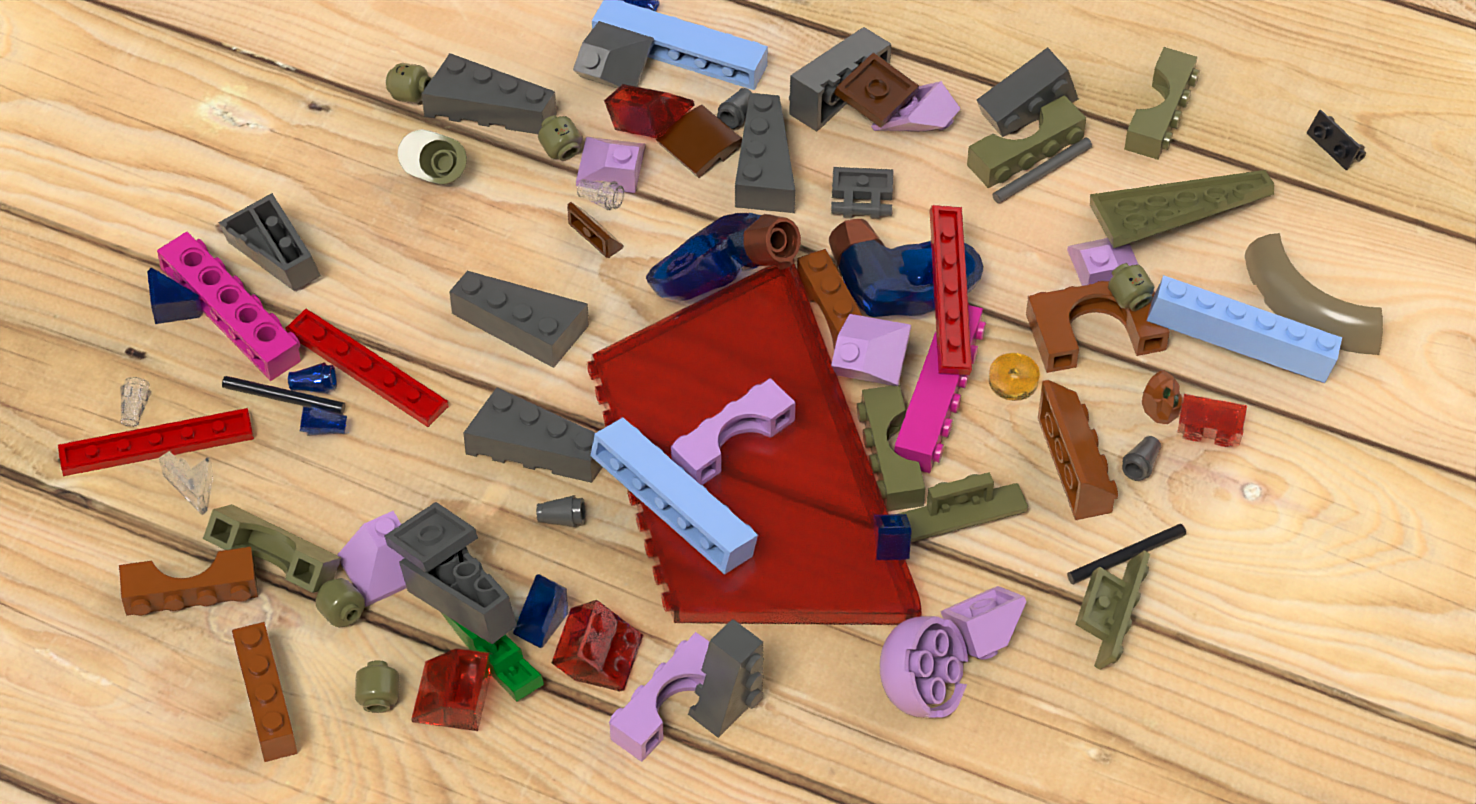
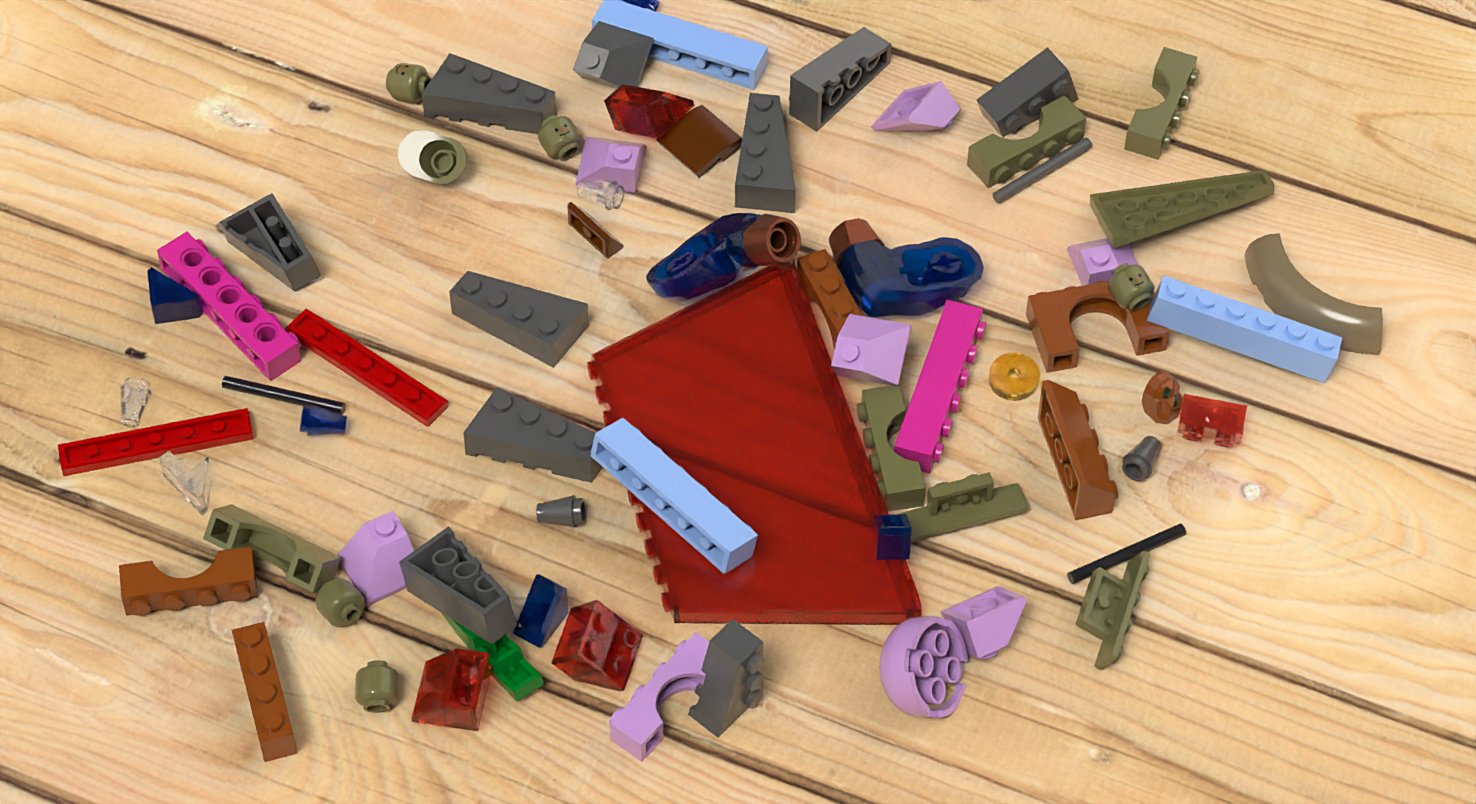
clear blue cone [288,362,337,394] -> none
dark grey plate [384,502,478,573] -> none
lavender arch [671,378,795,485] -> none
dark grey cone [717,88,752,129] -> none
dark grey plate [831,167,893,219] -> none
reddish brown tile [835,52,919,128] -> none
red tile [929,205,972,375] -> none
black hinge [1307,110,1366,170] -> none

